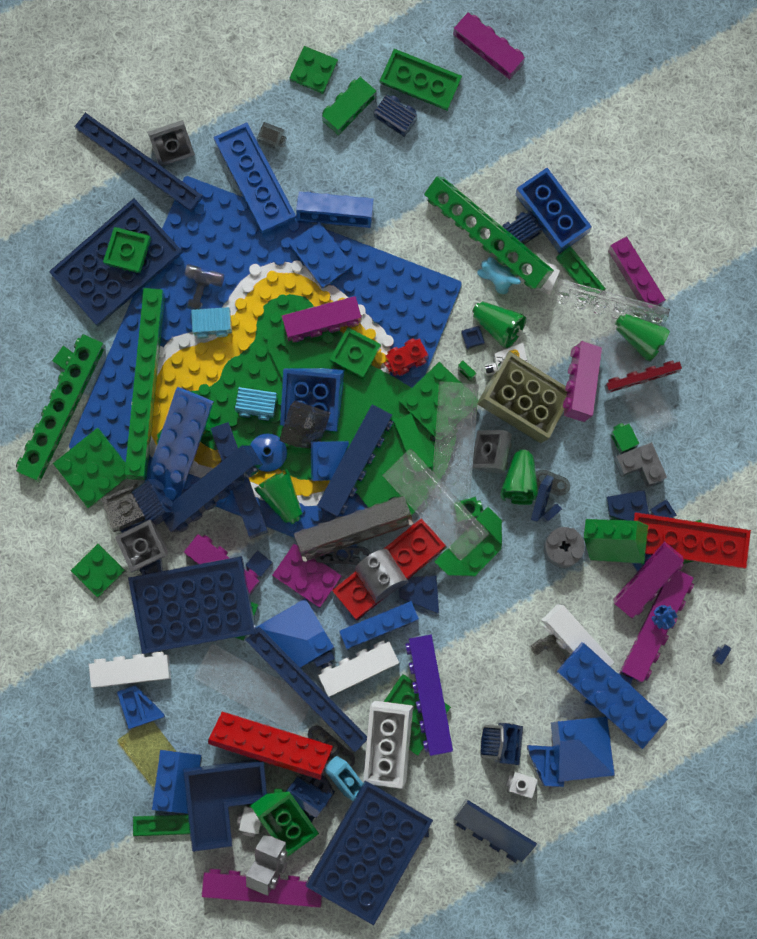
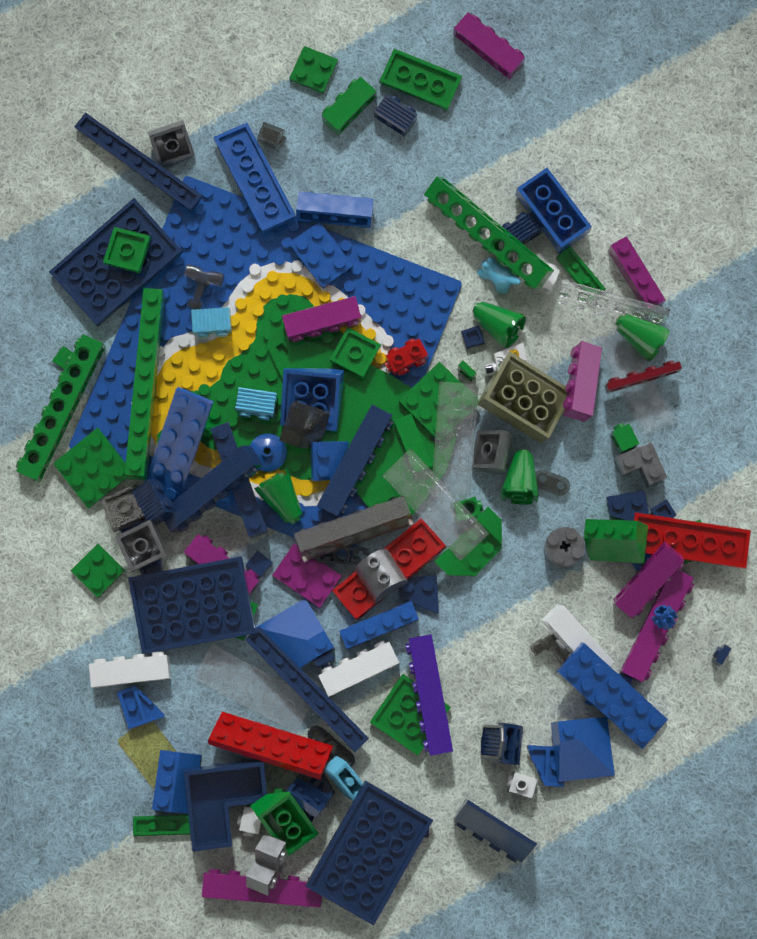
white brick [363,701,413,789] -> none
dark blue tile [531,475,554,522] -> none
dark blue tile [541,504,562,522] -> none

